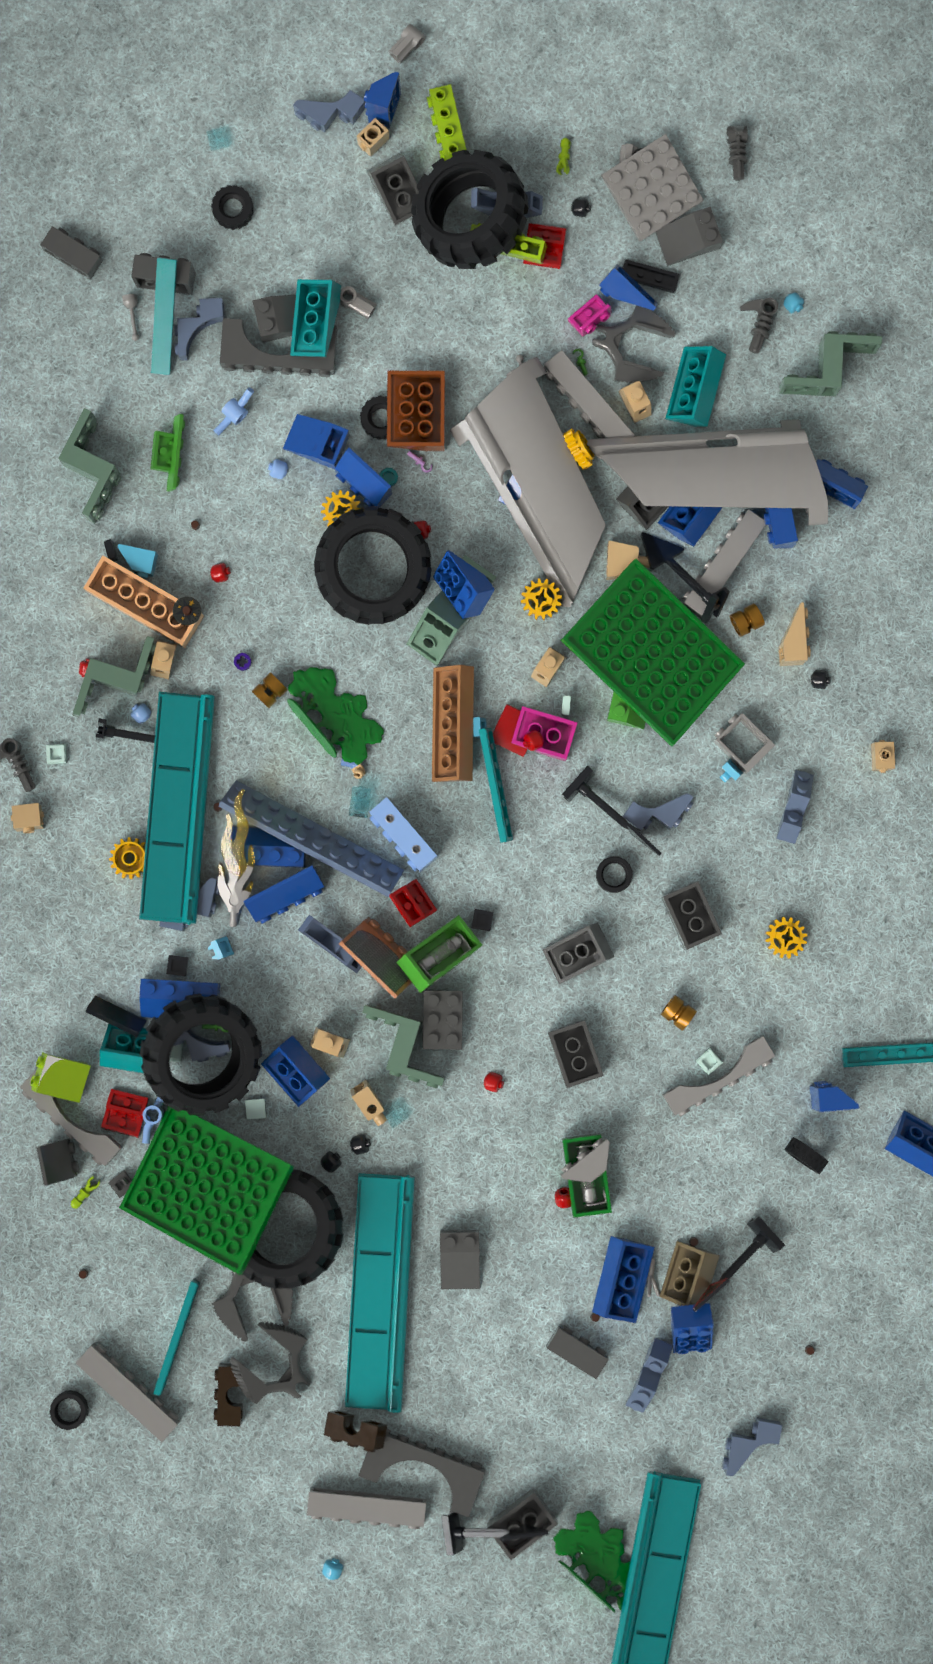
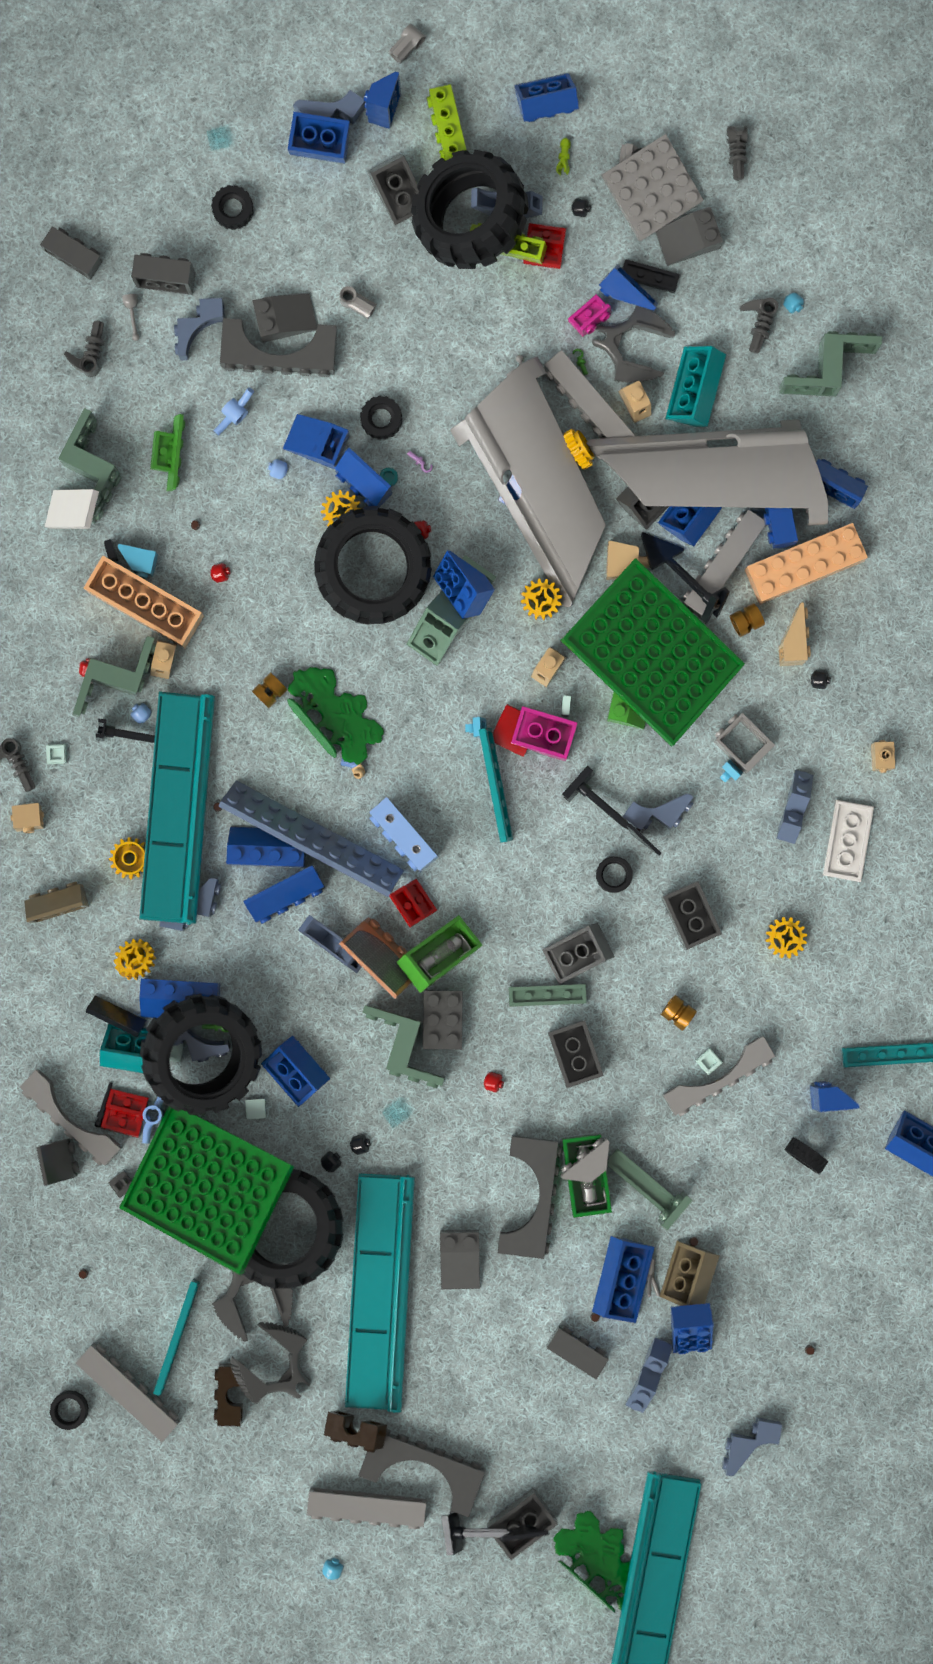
lime panel [30,1052,91,1103] -> none
lime piece [71,1175,100,1209] -> none
teal tile [151,257,177,375] -> none
black plate [166,955,189,976] -> none
piece [173,597,202,625] -> none
medium azure tile [208,936,234,960] -> none
clear yellow piece [218,789,255,927] -> none
dark purple bush [234,653,252,671] -> none
teal slope [290,279,341,357] -> none
tan torso [310,1027,350,1058] -> none
clear light blue bracket [349,786,371,818] -> none
tan torso [350,1080,387,1126] -> none
tan head [357,118,389,157] -> none
dark orange slope [387,371,445,451] -> none
medium nougat arch [432,665,474,782] -> none
black plate [471,909,494,931] -> none
red piece [523,730,544,751] -> none
red piece [554,1187,571,1208] -> none
black piece [693,1216,785,1312] -> none
none -> dark tan slope [24,882,89,923]
none -> white tile [45,489,99,529]
none -> dark grey piece [64,321,105,377]
none -> black piece [94,1082,113,1128]
none -> yellow gear [113,939,156,980]
none -> blue slope [287,112,350,164]
none -> dark grey arch [497,1135,561,1259]
none -> sand green plate [508,984,586,1007]
none -> blue slope [514,73,579,122]
none -> sand green bracket [607,1148,693,1231]
none -> light nougat brick [745,523,868,605]
none -> white tile [823,800,874,882]

